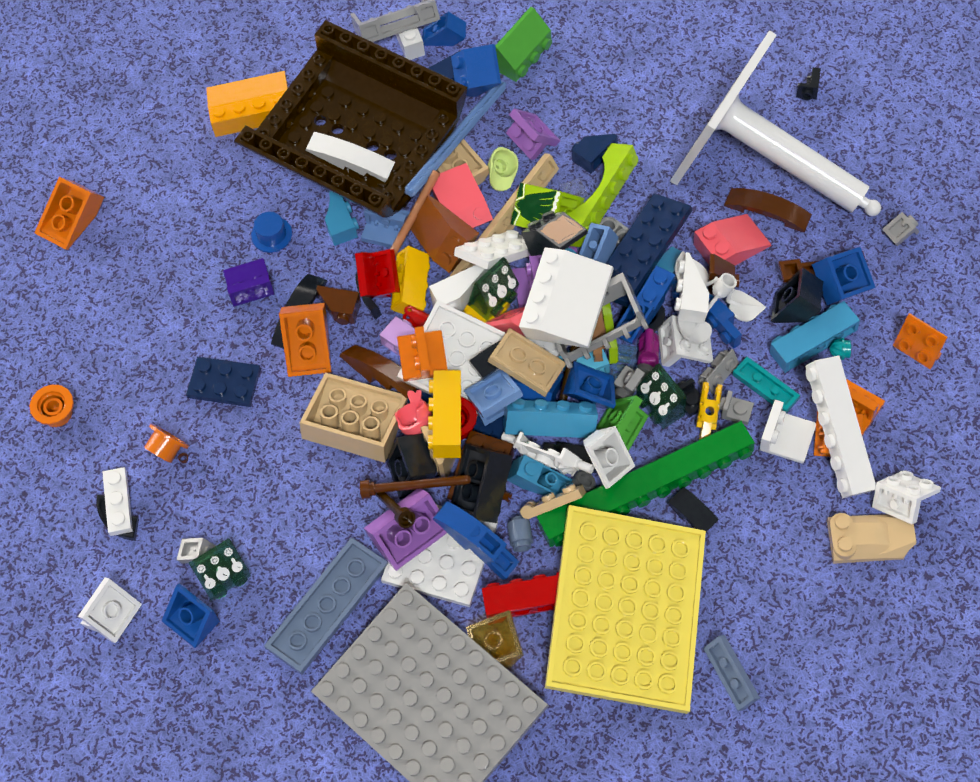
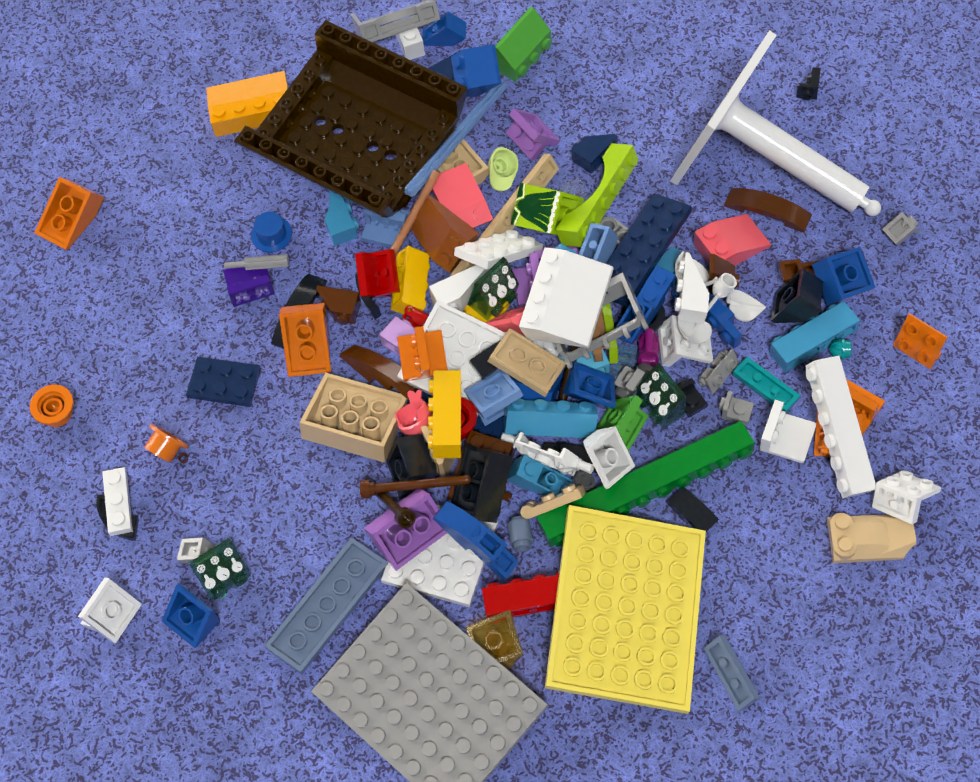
white slope [306,132,395,182] -> none
slope [521,211,588,256] -> none
yellow hinge [696,382,723,440] -> none
none -> light grey axle [224,254,289,270]

